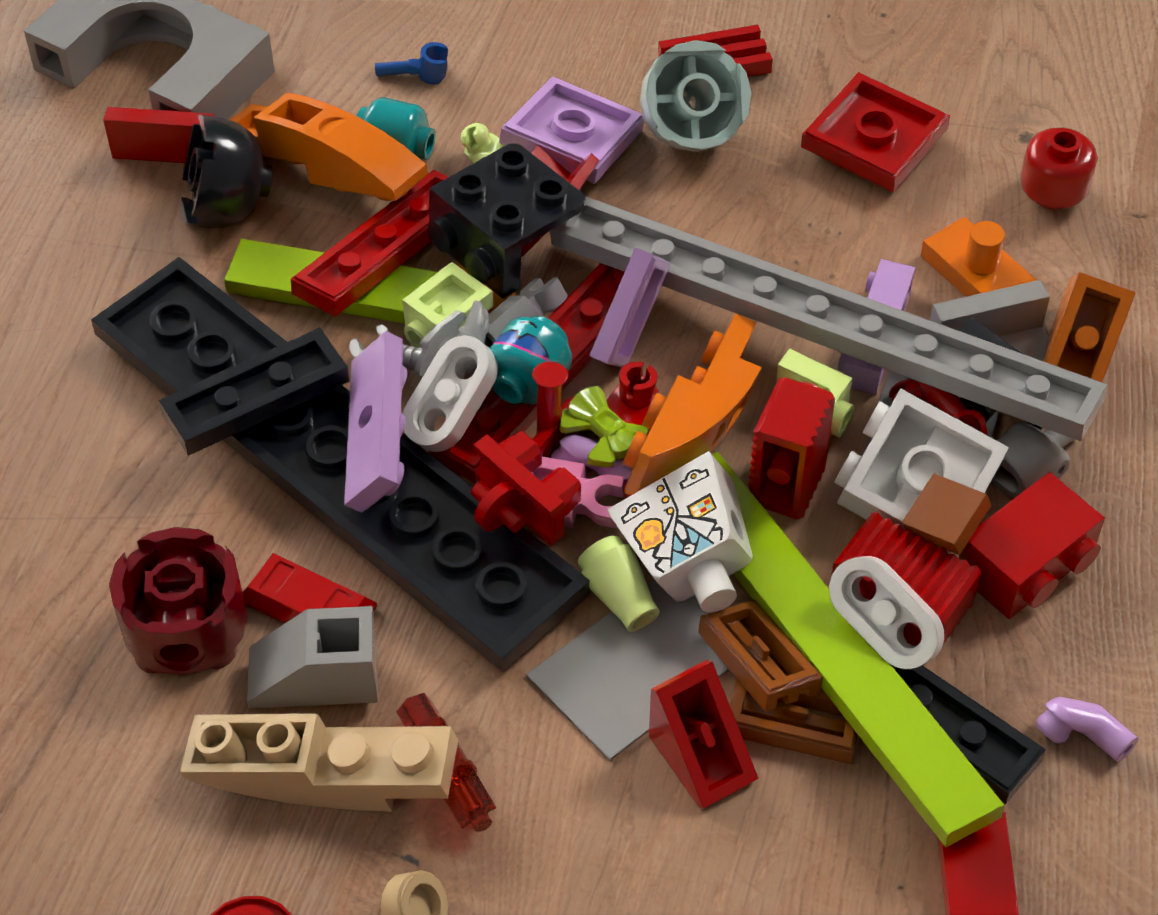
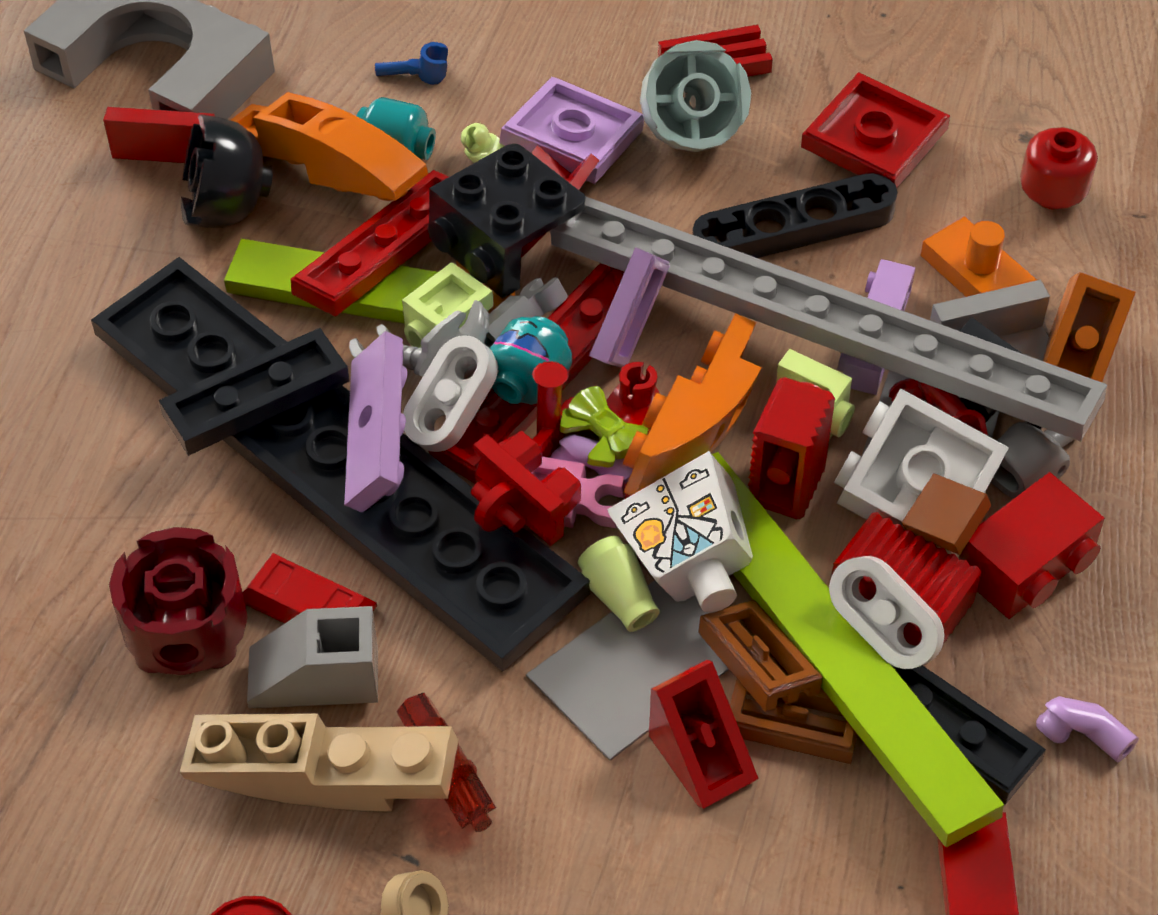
none -> black beam [692,173,898,258]

